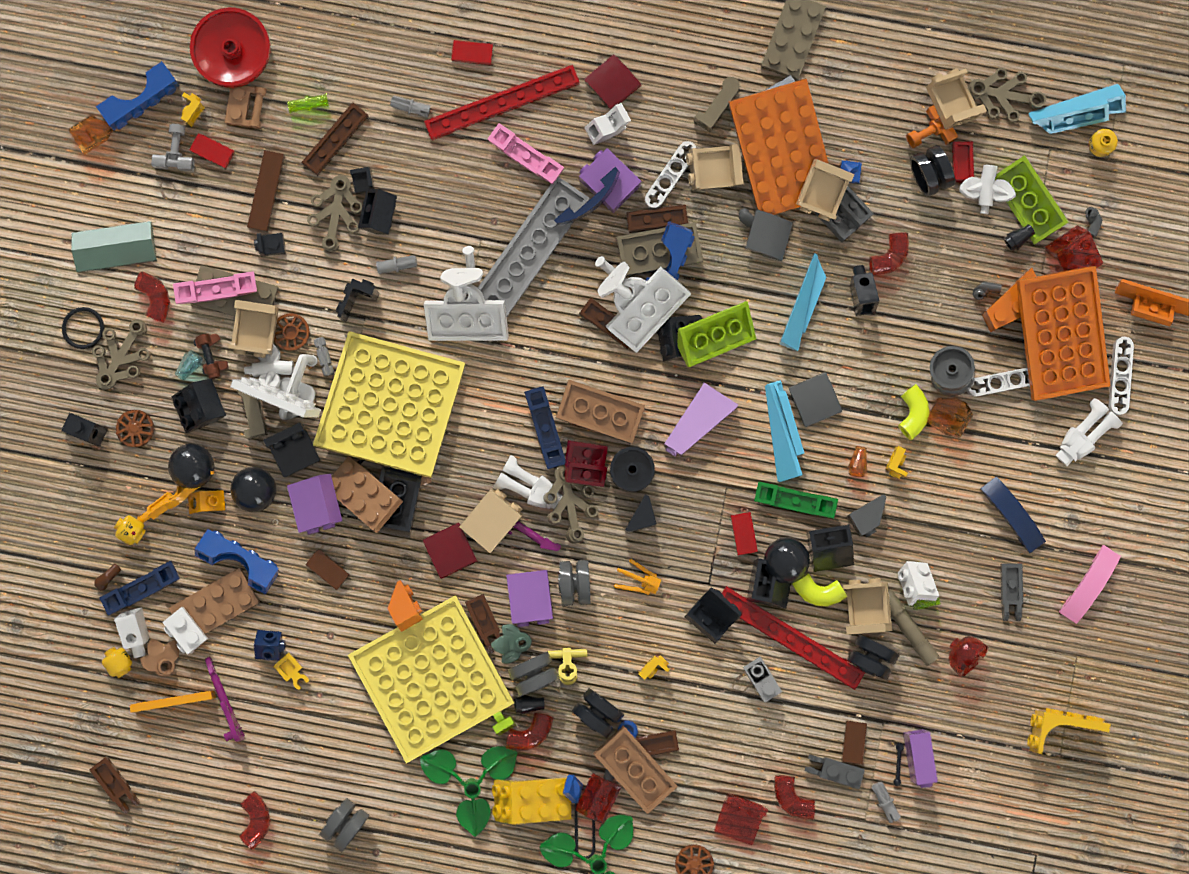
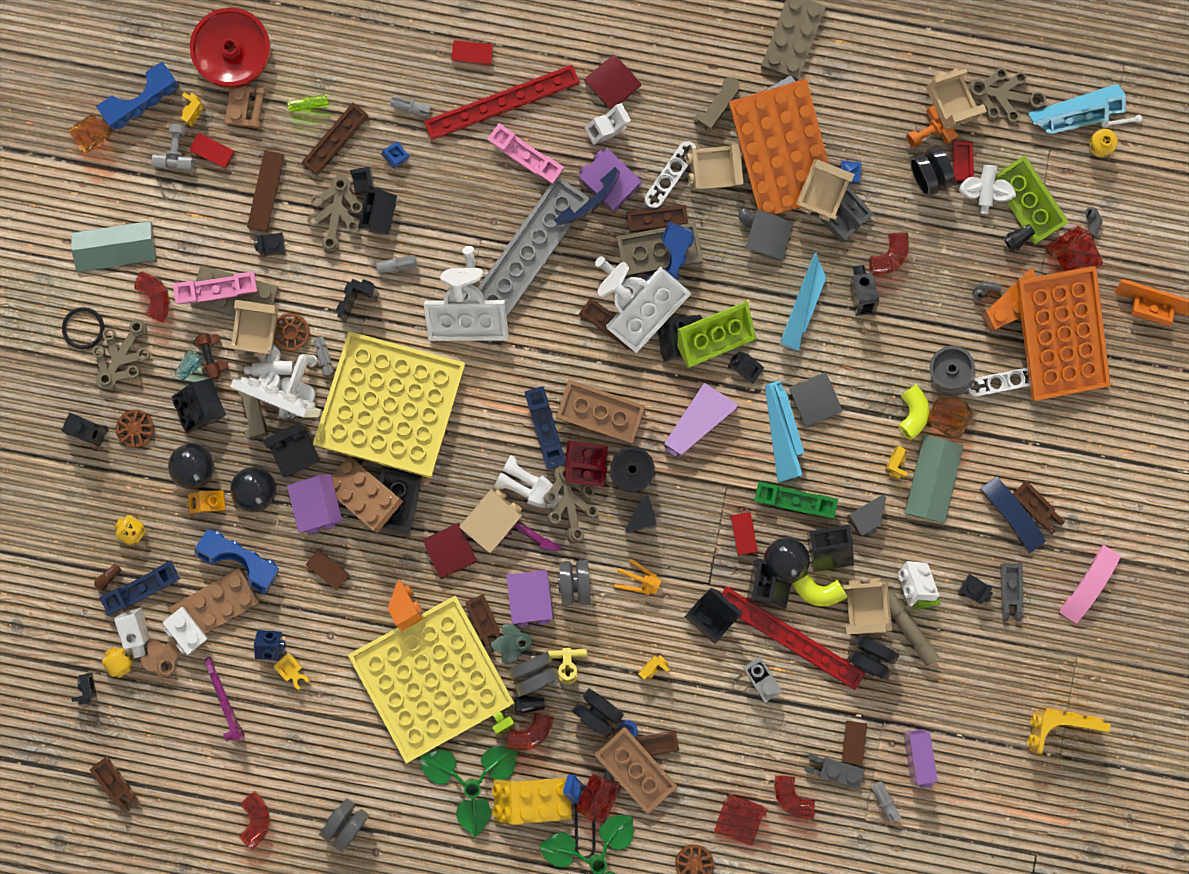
light orange tile [130,690,216,713] -> none
light orange piece [137,471,214,523] -> none
clear orange cone [847,446,867,477] -> none
black hinge [893,743,904,786] -> none
clear red cylinder [948,636,989,677] -> none
white piece [1055,398,1123,466] -> none
white beam [1108,337,1134,415] -> none
none -> black bracket [71,673,97,705]
none -> blue tile [381,141,410,169]
none -> black bracket [728,351,765,384]
none -> sand green slope [905,435,963,524]
none -> black bracket [958,574,993,604]
none -> reddish brown hinge [1012,481,1065,535]
none -> white hinge [1101,115,1143,129]

